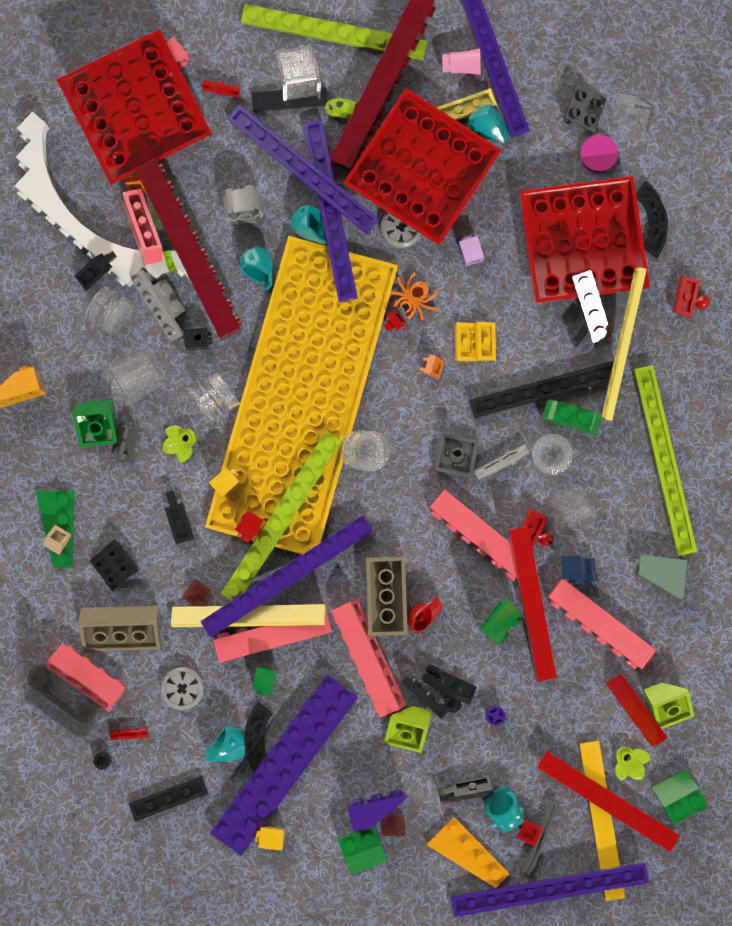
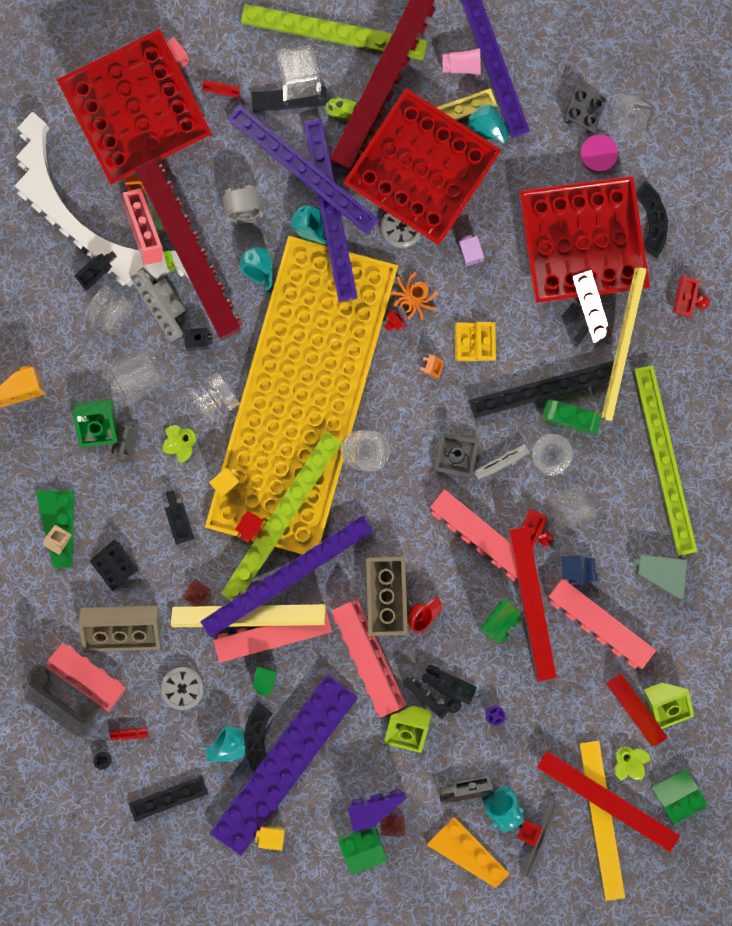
dark purple plate [451,862,649,917] -> none

